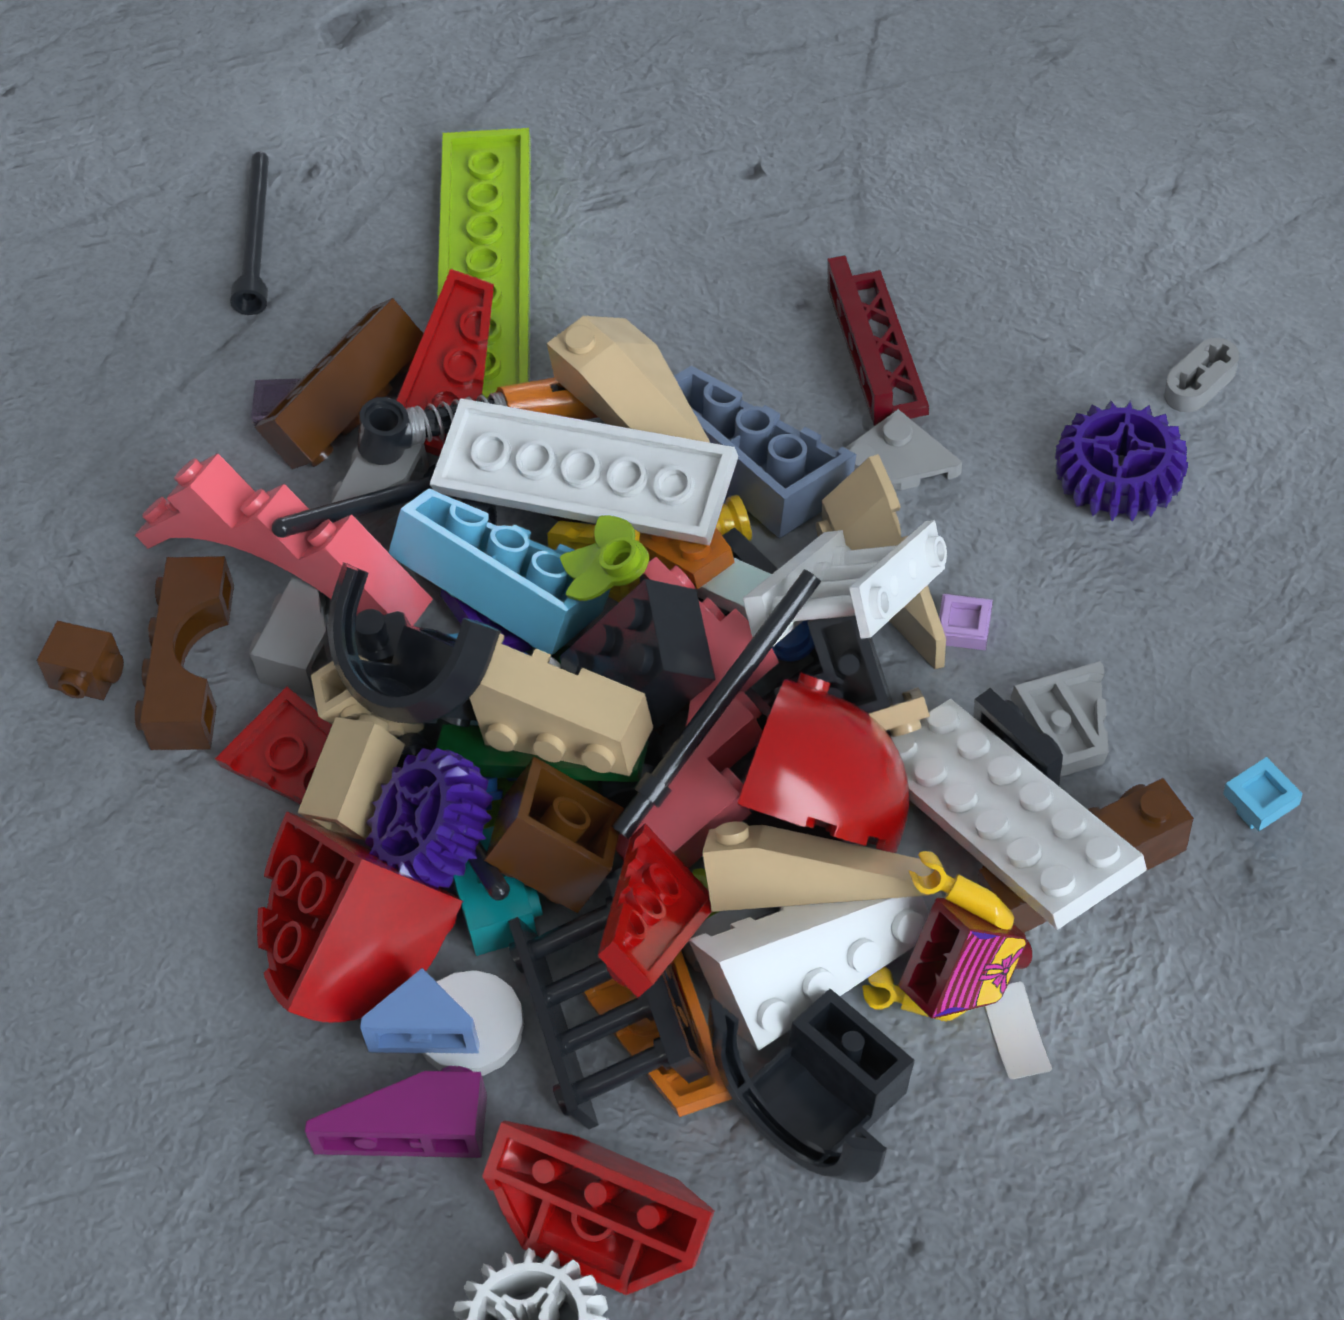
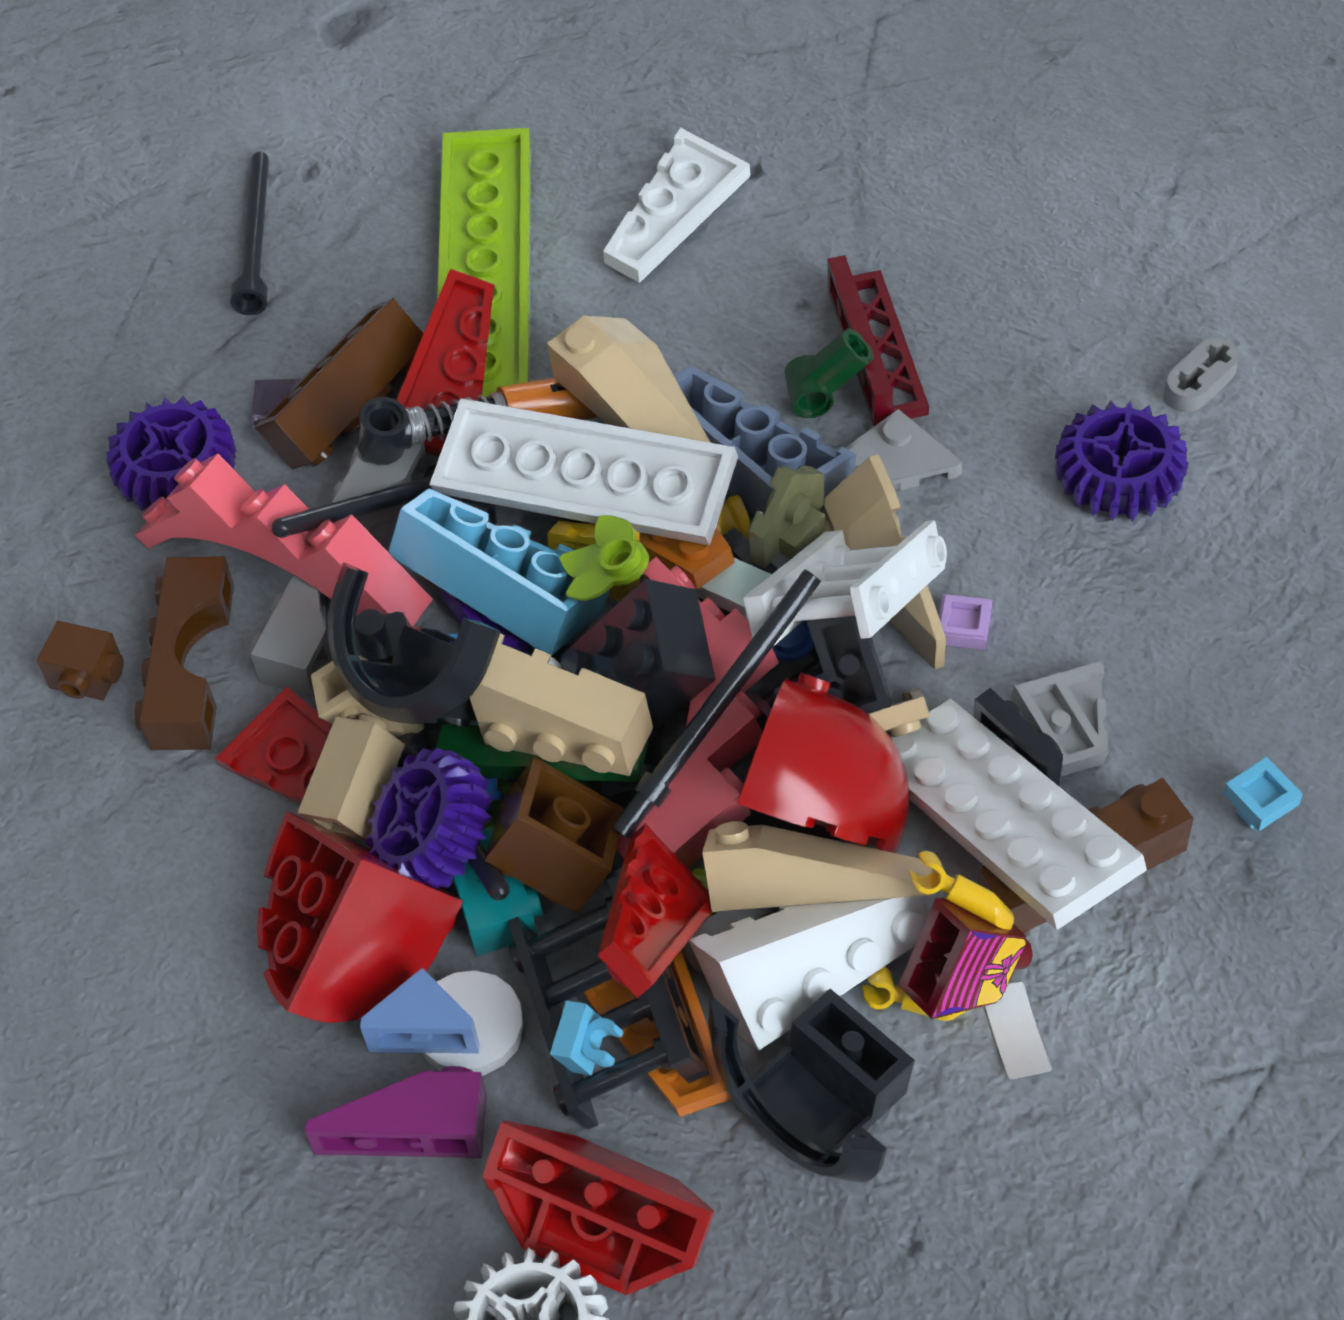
none -> dark purple gear [106,396,236,511]
none -> medium azure tile [550,1000,623,1076]
none -> white wing [603,127,750,283]
none -> olive plate [749,466,826,569]
none -> dark green piece [784,328,874,418]

